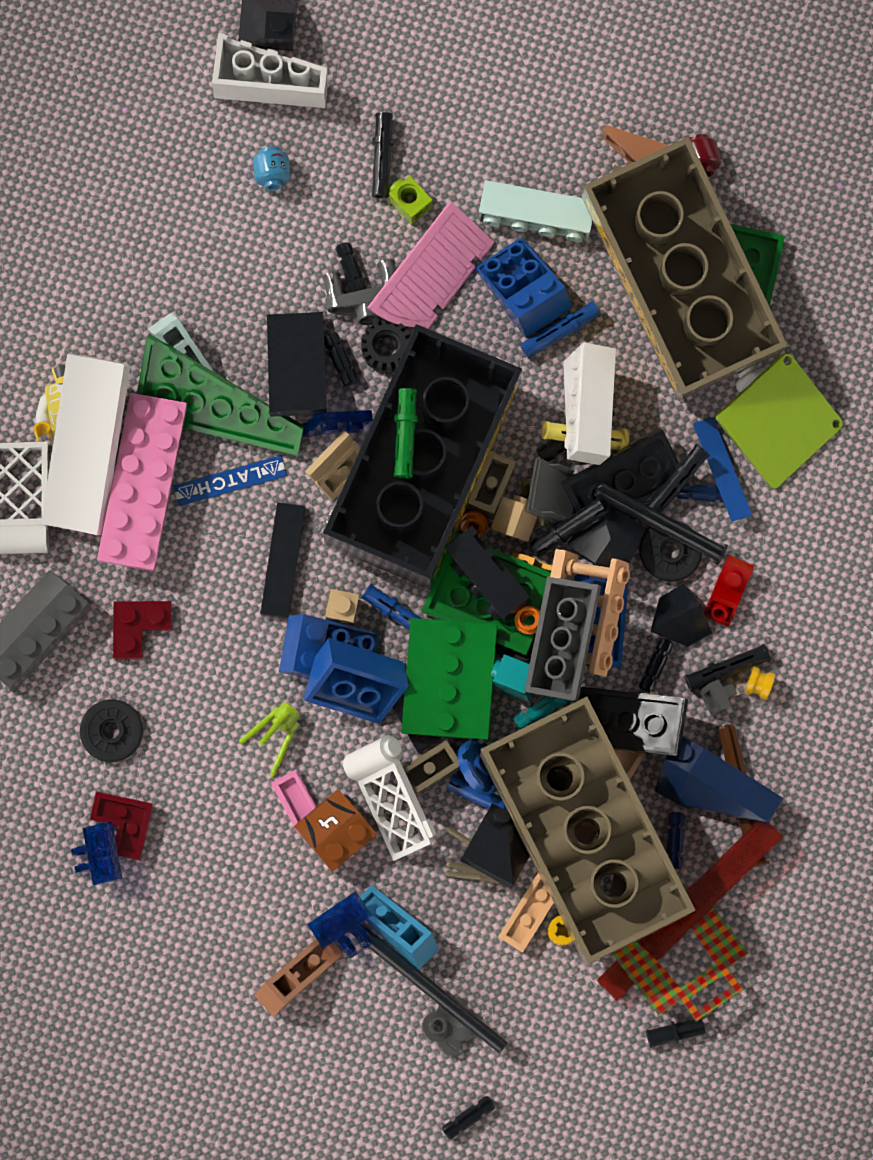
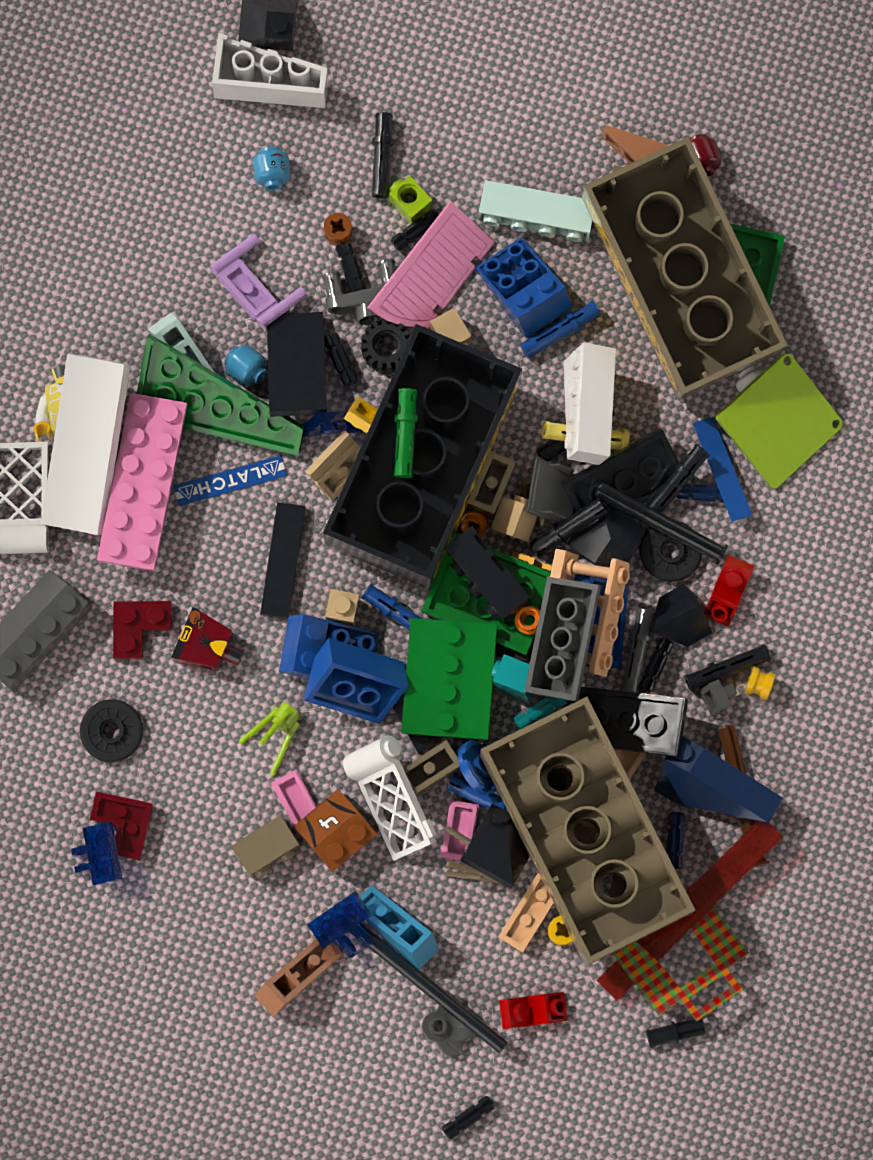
none -> dark red torso [171,607,245,671]
none -> lavender plate [209,234,307,328]
none -> dark azure head [224,345,267,387]
none -> dark tan brick [231,815,300,879]
none -> dark orange wheel [324,213,352,246]
none -> yellow plate [344,396,378,433]
none -> black axle [391,209,439,251]
none -> tan brick [430,307,472,346]
none -> bright pink tile [441,800,479,861]
none -> red slope [499,992,568,1029]
none -> dark grey pin [620,608,655,693]

